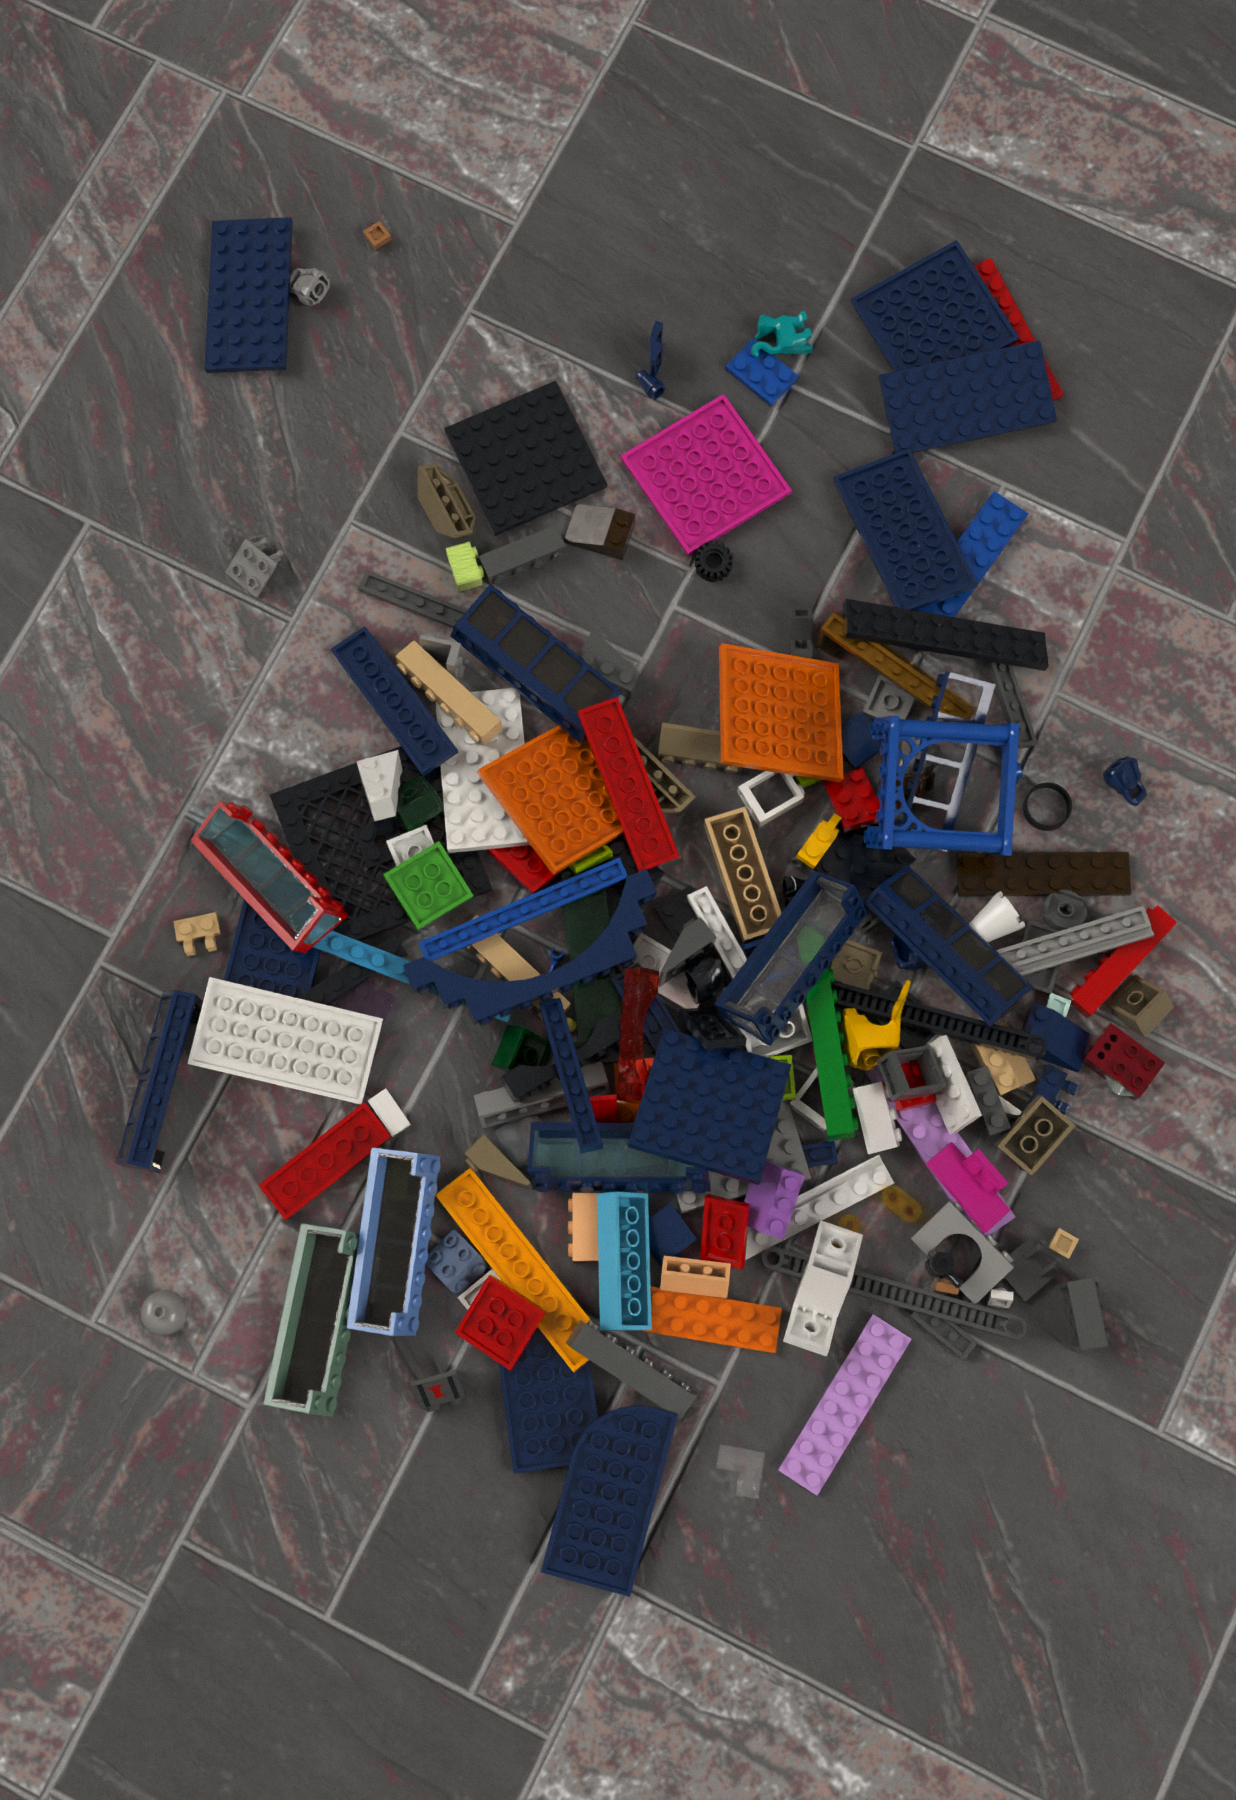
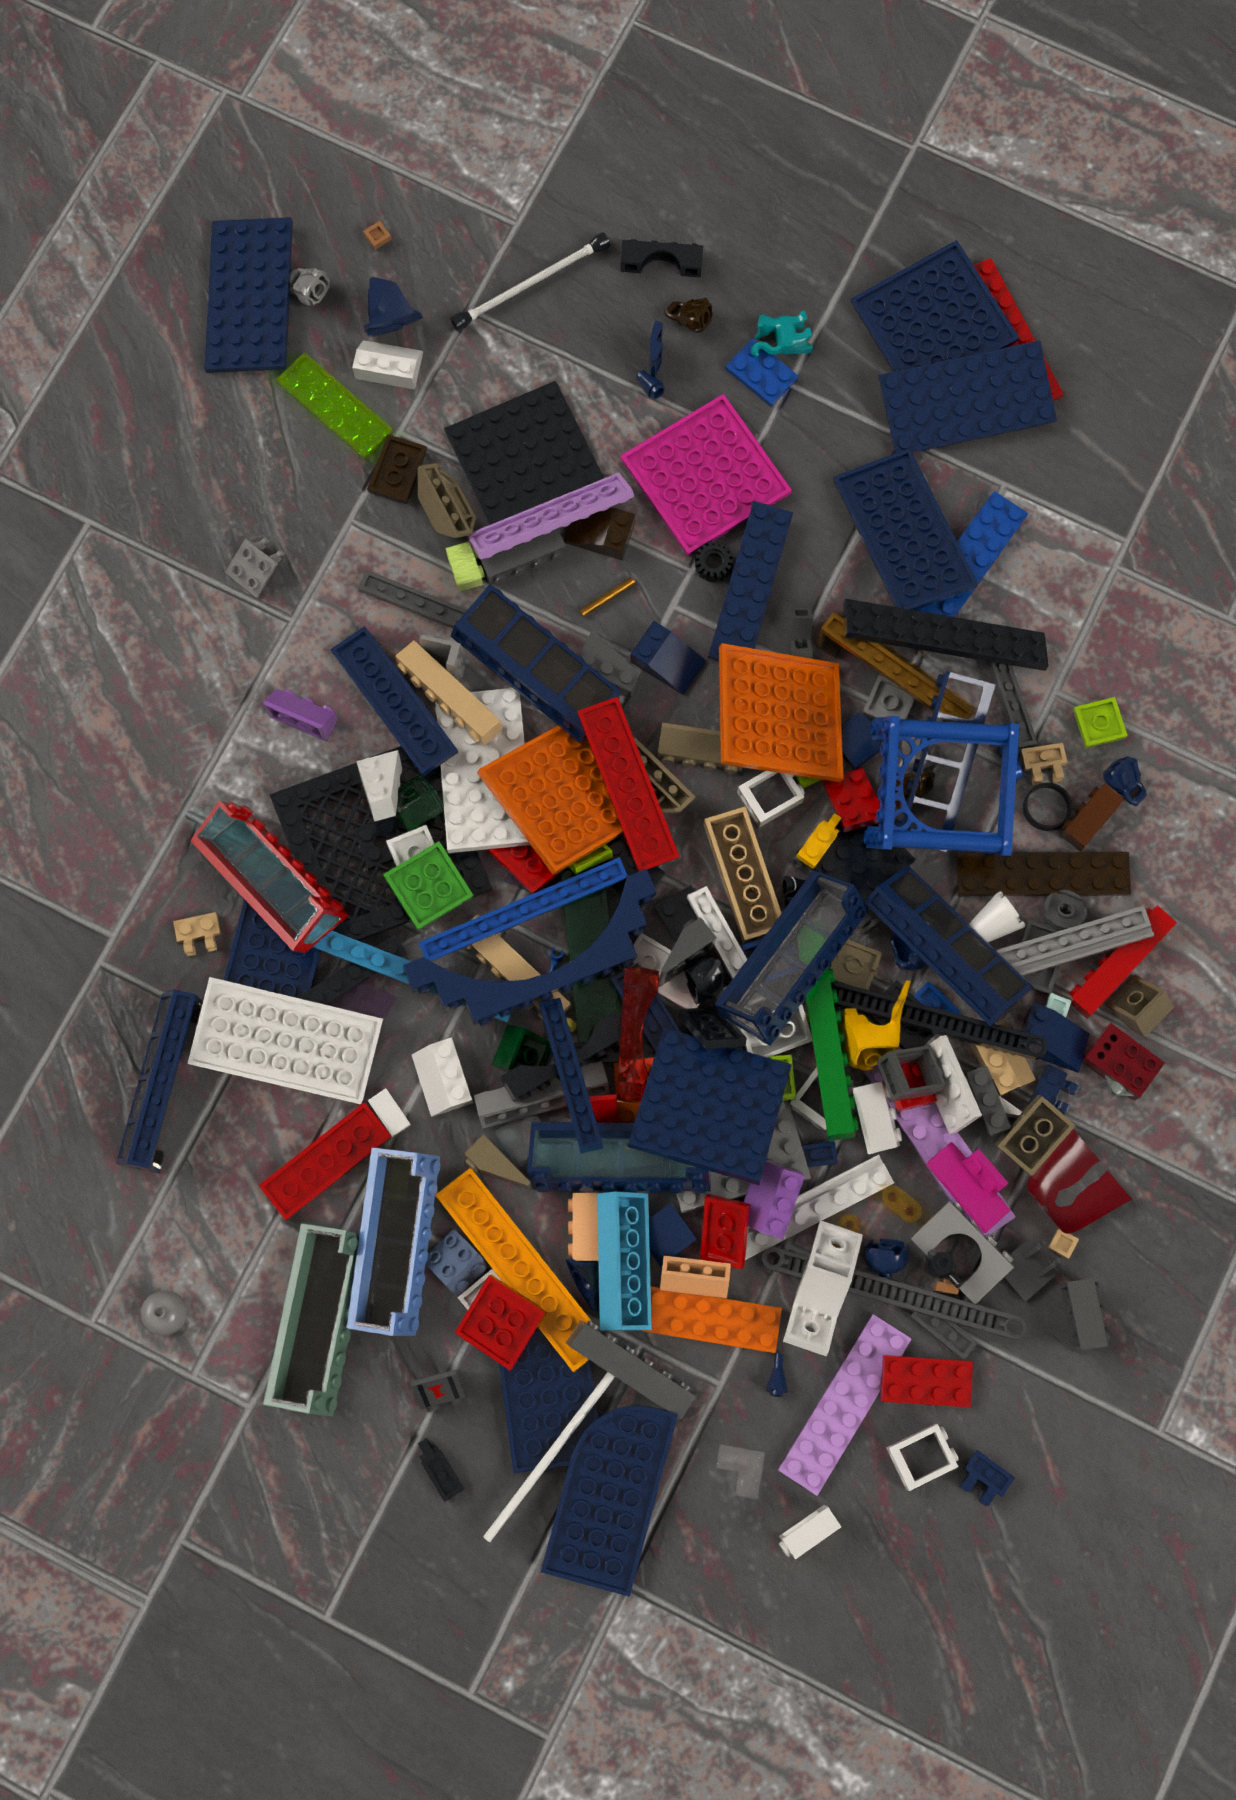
white plate [986,1288,1014,1308] -> none
none -> medium lavender slope [263,689,337,741]
none -> clear neon green plate [276,352,394,460]
none -> white slope [352,340,423,390]
none -> dark blue piece [364,277,423,337]
none -> dark brown plate [367,434,427,504]
none -> white slope [412,1037,473,1117]
none -> black hinge [418,1438,464,1502]
none -> white hose [450,232,610,332]
none -> lavender plate [467,473,634,560]
none -> white piece [483,1372,615,1542]
none -> hat [565,1258,599,1311]
none -> pearl gold bar [579,577,635,617]
none -> black arch [621,239,703,278]
none -> dark blue slope [630,621,706,695]
none -> dark brown piece [664,297,713,333]
none -> dark blue plate [708,501,793,661]
none -> dark blue cone [766,1353,788,1397]
none -> white window [779,1505,841,1559]
none -> dark blue cylinder [864,1239,909,1277]
none -> red plate [880,1355,973,1408]
none -> white window [886,1424,959,1491]
none -> blue plate [914,981,960,1014]
none -> dark blue plate [959,1450,1015,1506]
none -> tan plate [1020,743,1067,786]
none -> dark red piece [1027,1129,1132,1234]
none -> reddish brown brick [1060,783,1124,852]
none -> lime plate [1073,697,1128,749]

